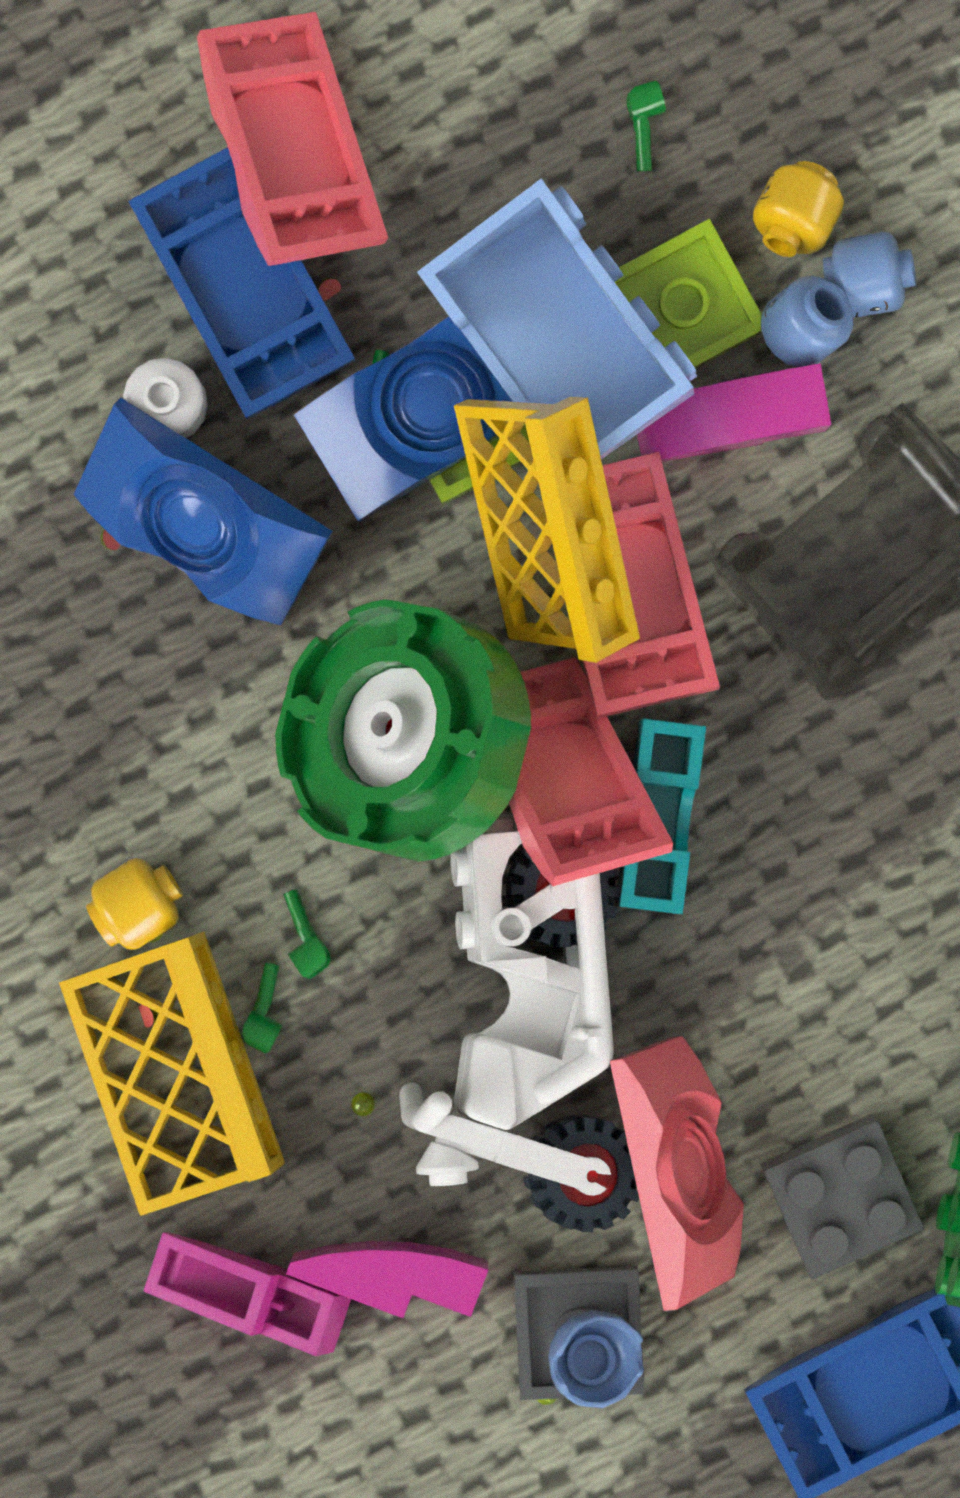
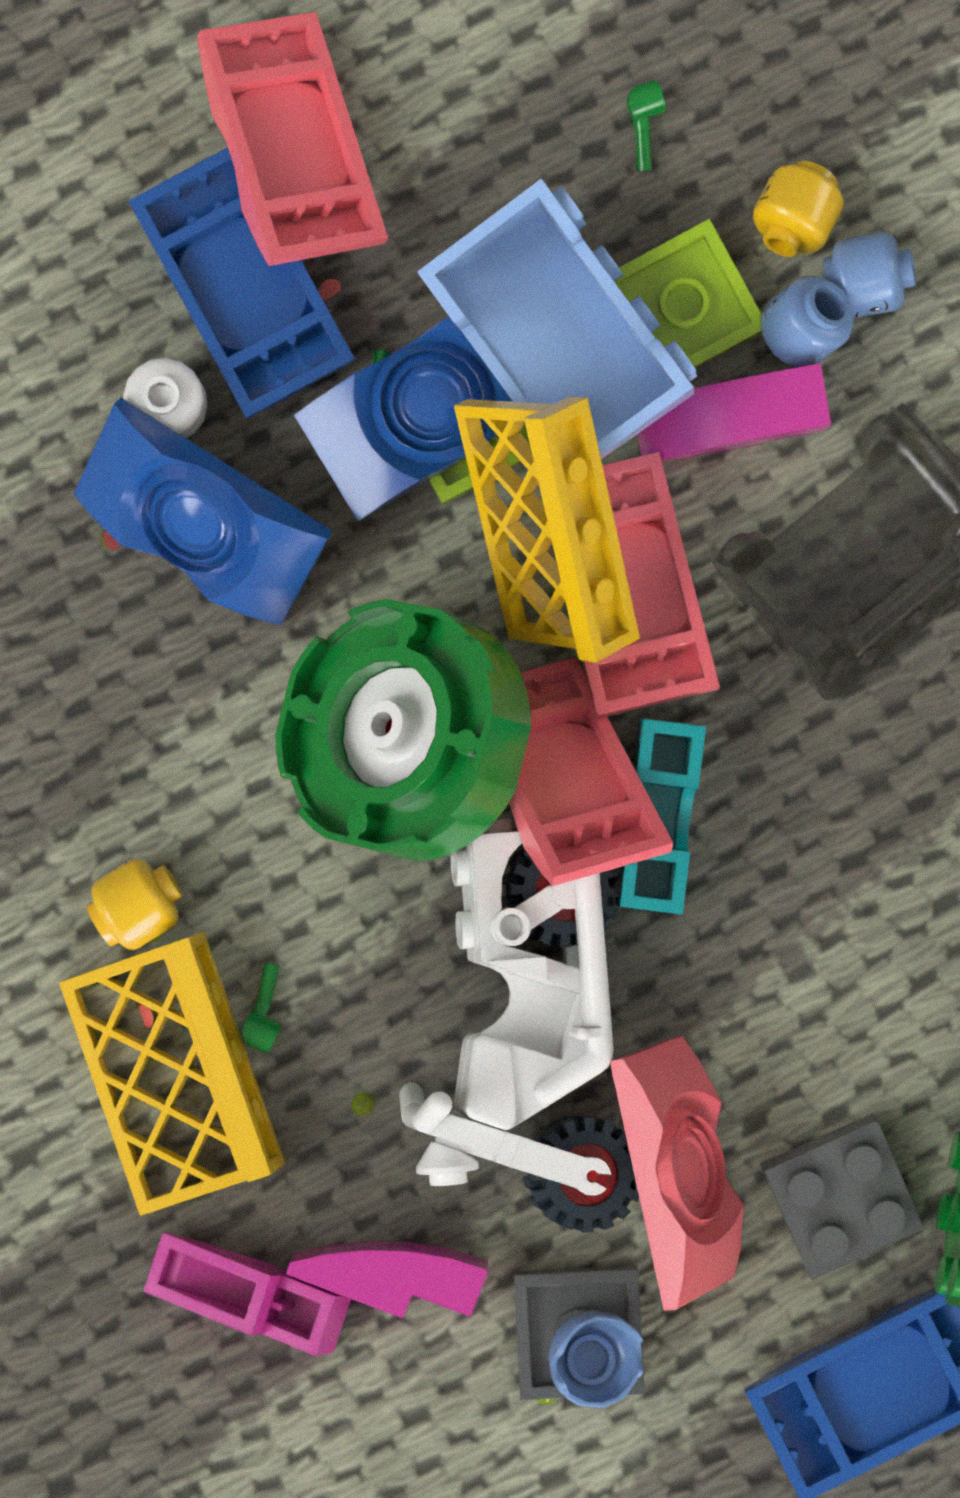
green hand [283,889,331,979] -> none

